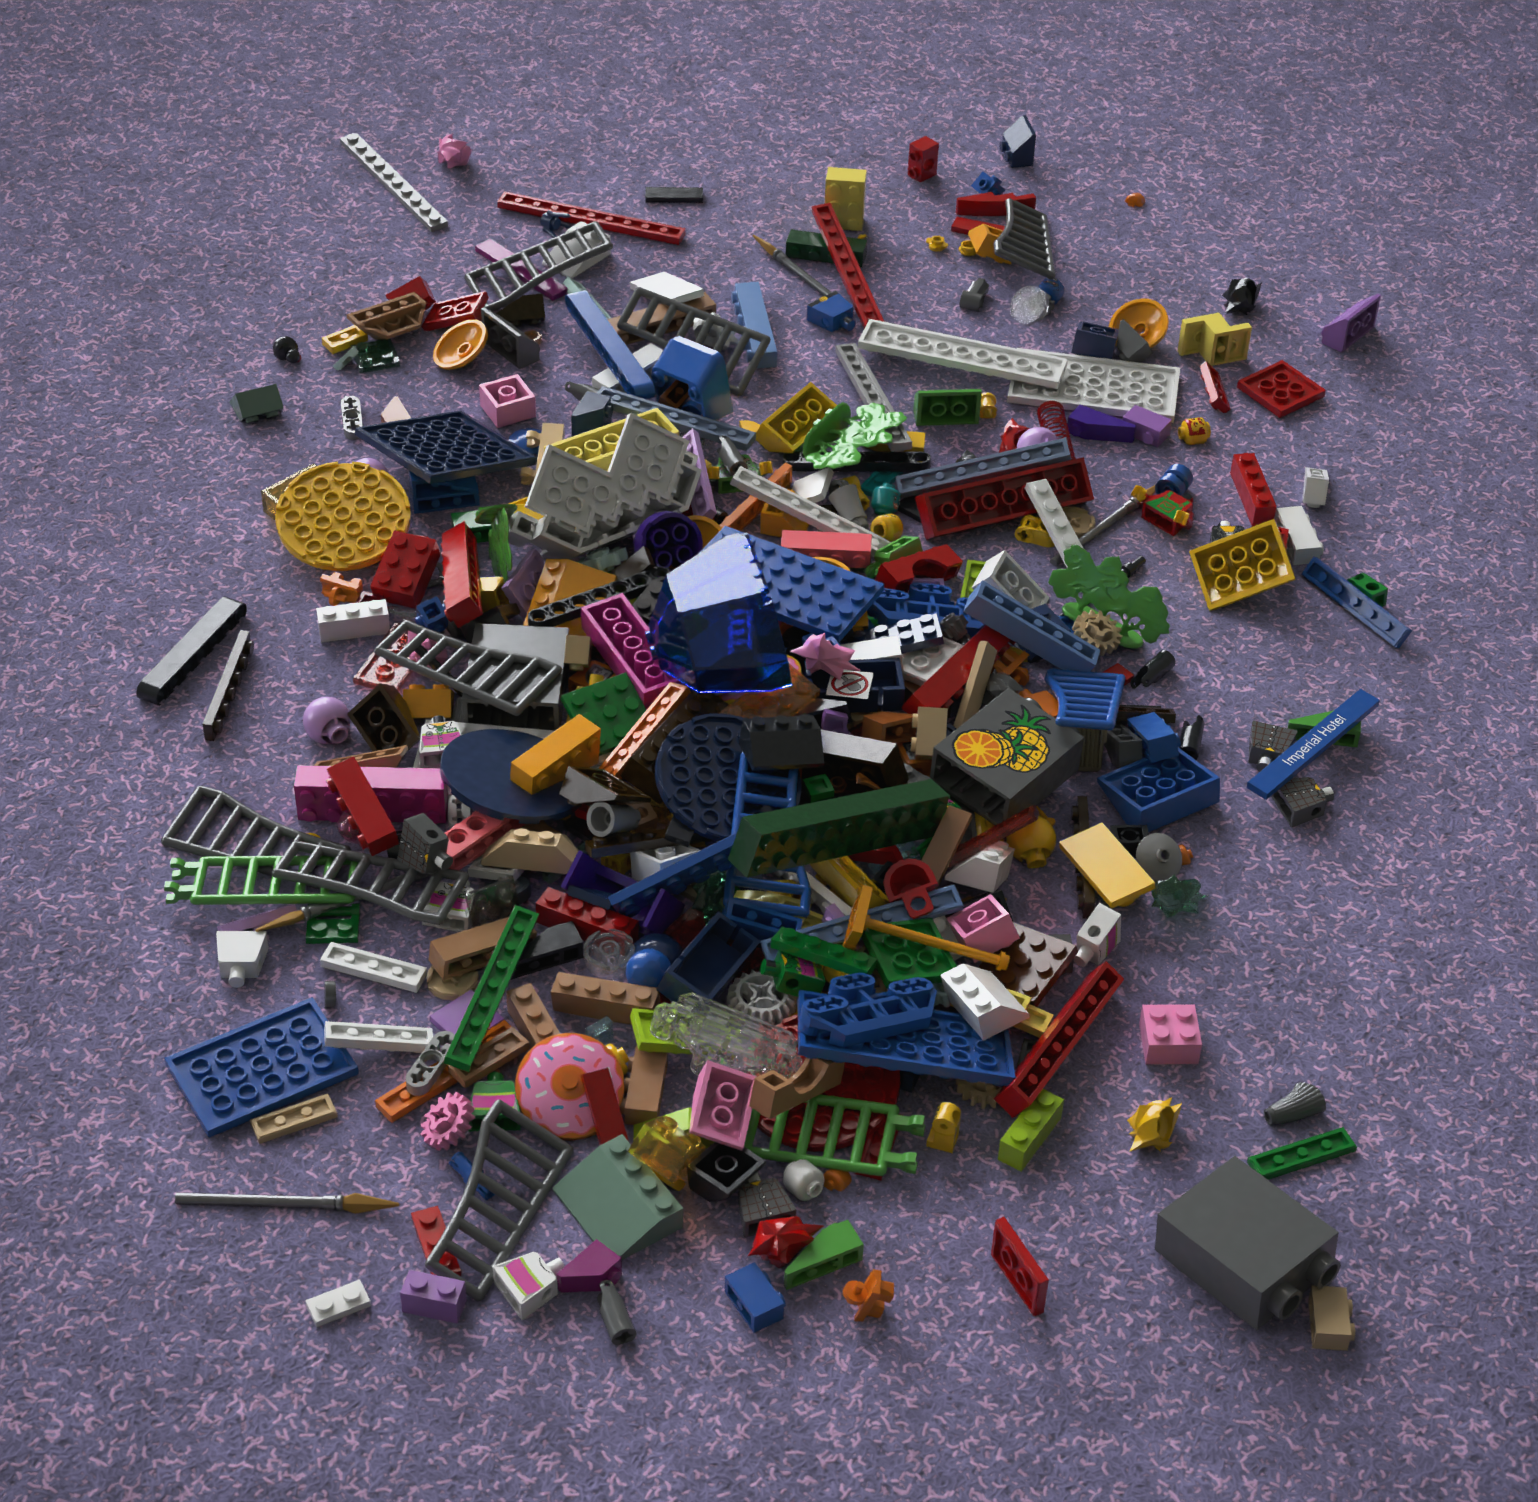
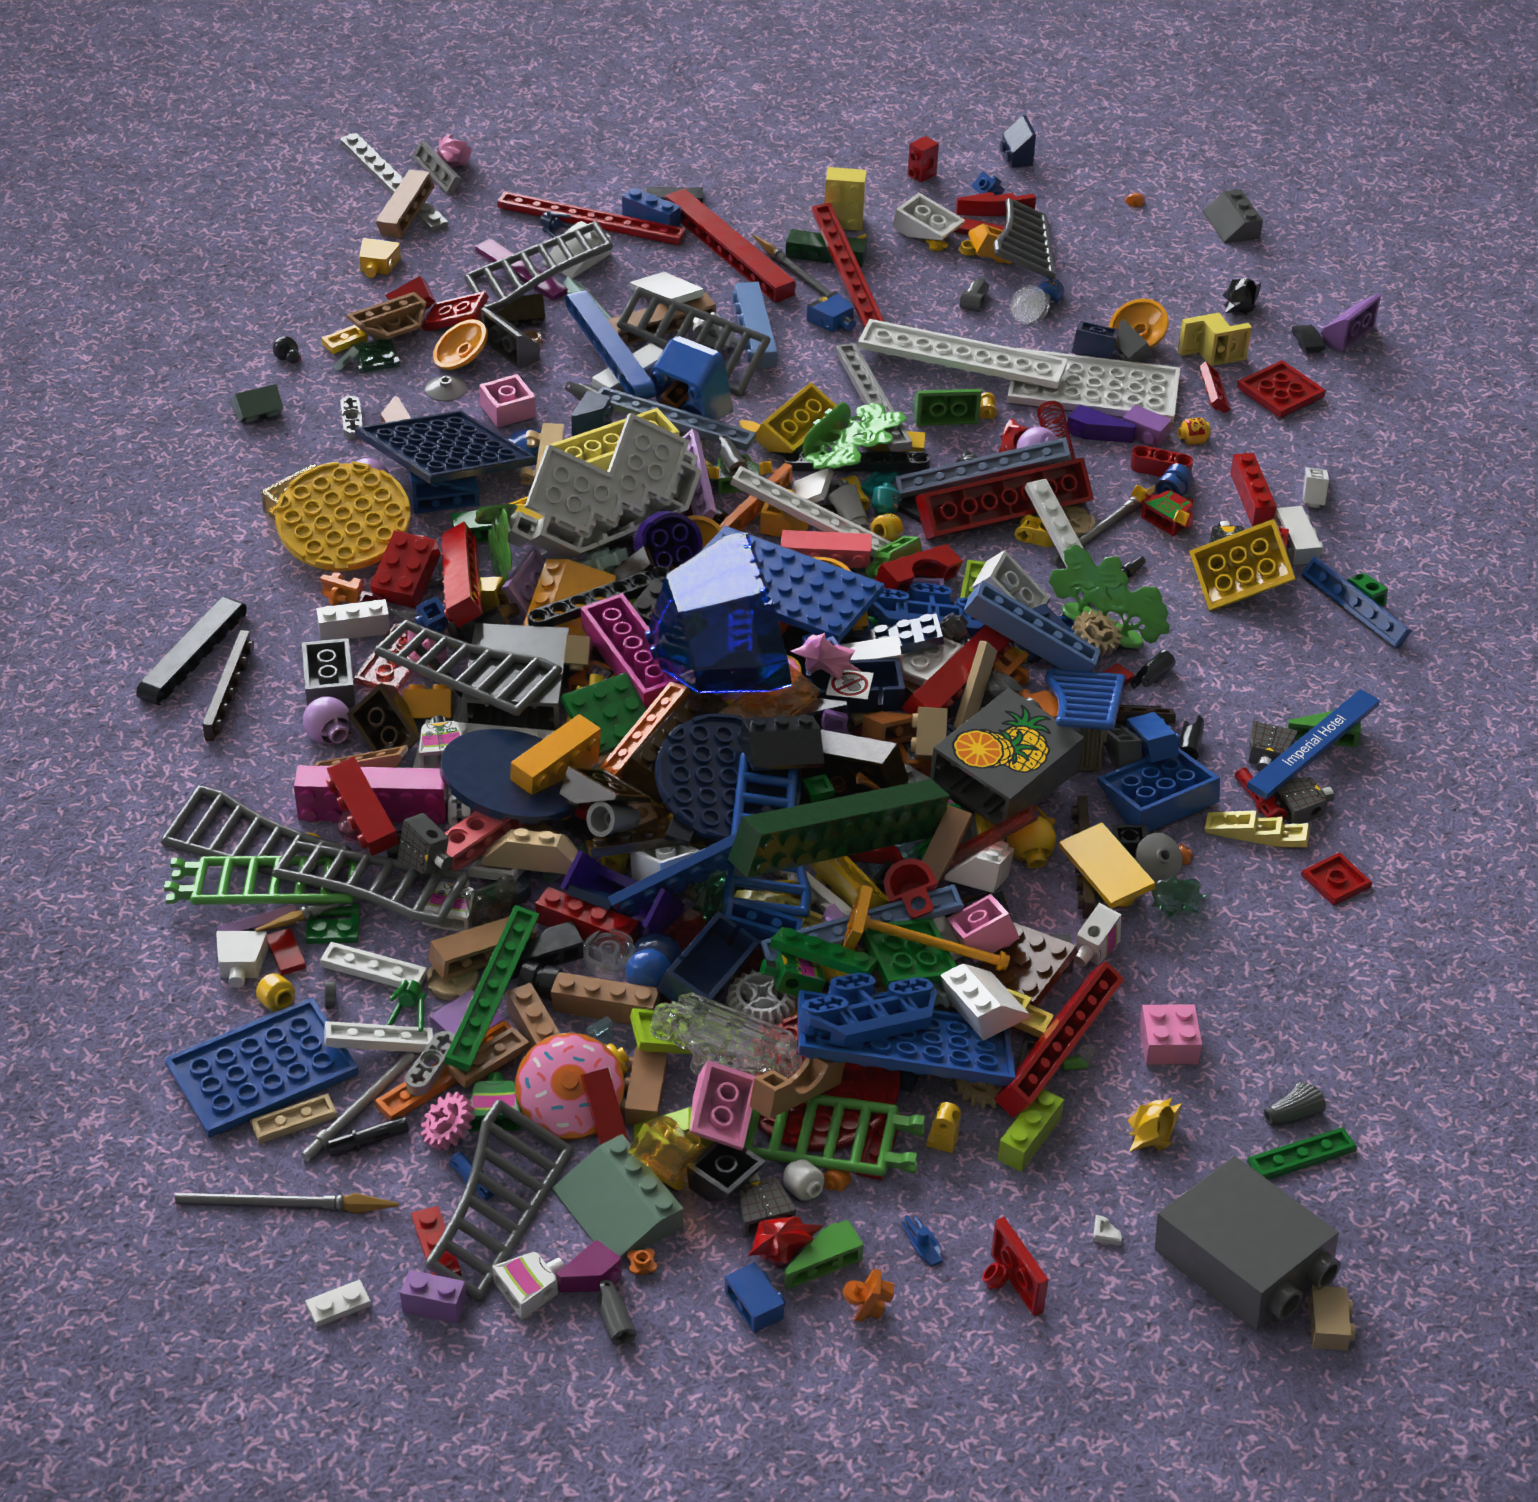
none -> yellow head [256,973,296,1012]
none -> tile [267,928,306,976]
none -> light grey bar [301,1052,416,1161]
none -> dark grey brick [302,638,355,707]
none -> black axle [327,1116,409,1156]
none -> yellow torso [359,238,401,278]
none -> brick [376,169,435,239]
none -> green plant [386,979,426,1032]
none -> light grey plate [413,141,461,194]
none -> light grey dish [425,376,467,401]
none -> black wheel [517,960,563,1001]
none -> blue brick [622,188,681,227]
none -> orange plate [627,1248,657,1275]
none -> red brick [665,189,796,303]
none -> white slope [893,193,965,240]
none -> blue piece [901,1215,943,1267]
none -> red plate [982,1262,1008,1289]
none -> arm [1062,1044,1096,1071]
none -> white tile [1093,1215,1122,1246]
none -> red beam [1130,445,1193,477]
none -> dark grey slope [1203,189,1263,243]
none -> light yellow slope [1205,811,1310,847]
none -> red pin [1234,767,1287,822]
none -> black slope [1292,325,1325,351]
none -> red tile [1301,852,1373,906]

